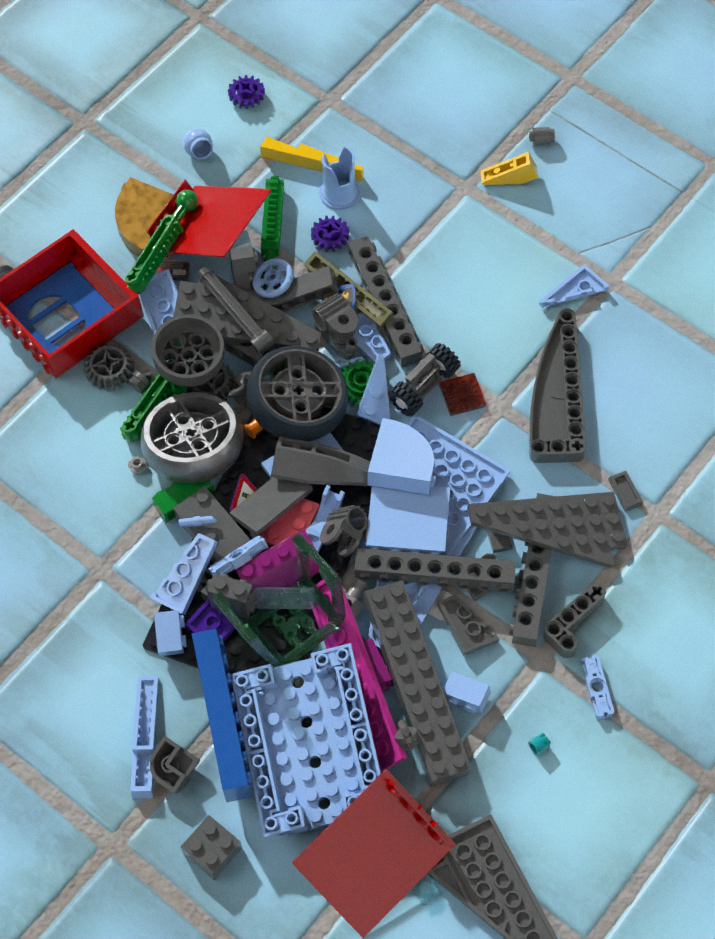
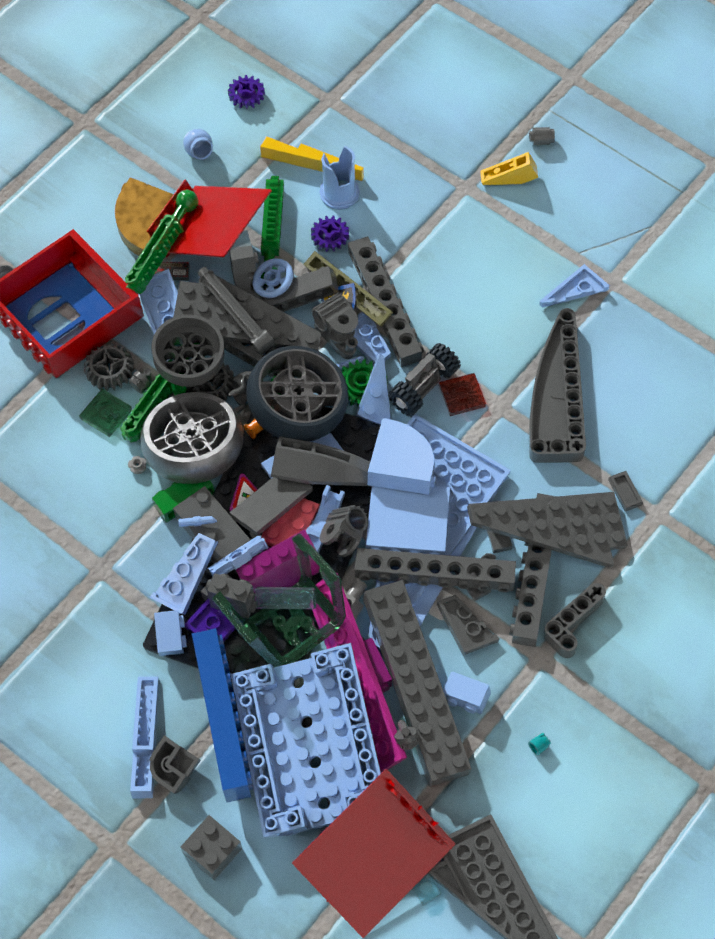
light blue piece [580,655,614,720] -> none
none -> clear green hinge [79,389,132,437]

